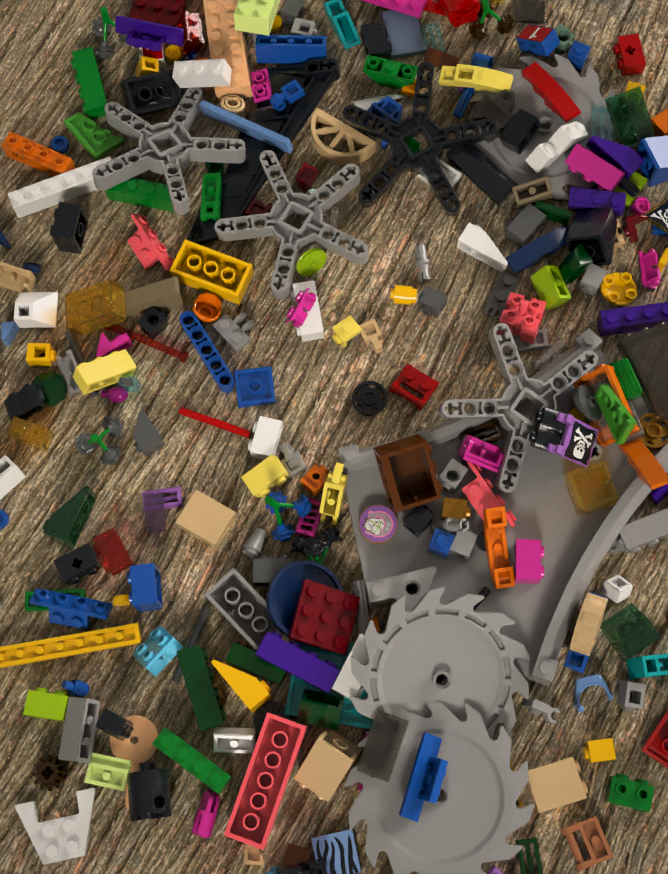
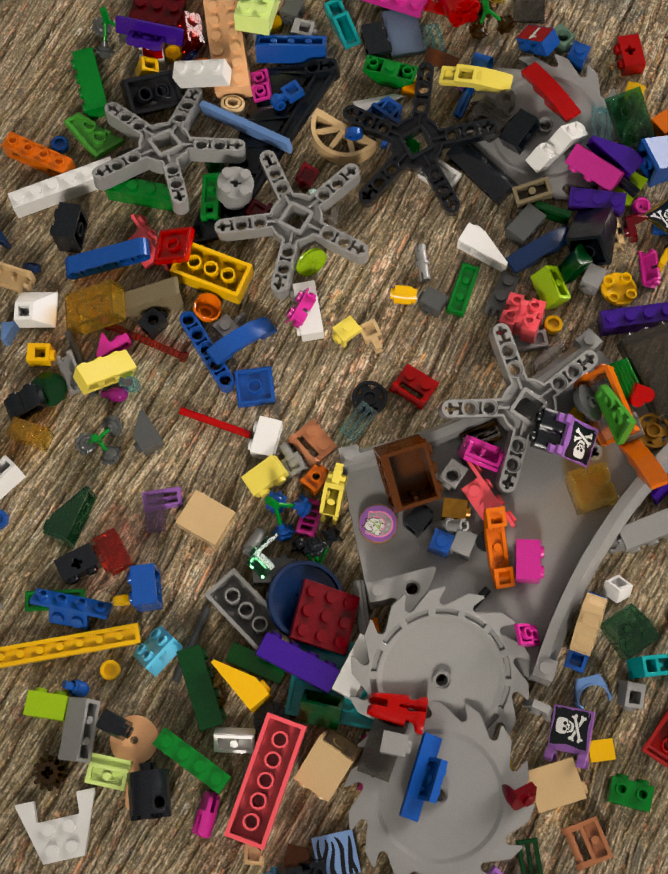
none -> blue beam [65,237,151,279]
none -> yellow tile [100,660,121,681]
none -> red tile [153,227,195,265]
none -> blue slope [206,317,277,366]
none -> light grey brick [216,167,254,210]
none -> clear green bracket [246,532,279,579]
none -> nougat plate [287,419,338,468]
none -> clear light blue tile [339,400,378,442]
none -> blue tile [345,127,363,141]
none -> red piece [366,693,428,735]
none -> light grey brick [380,730,412,758]
none -> green tile [446,262,480,318]
none -> dark red plate [502,781,537,810]
none -> dark pink slope [514,623,540,647]
none -> yellow tile [543,315,563,335]
none -> flag [544,704,596,769]
none -> red tile [628,382,655,407]

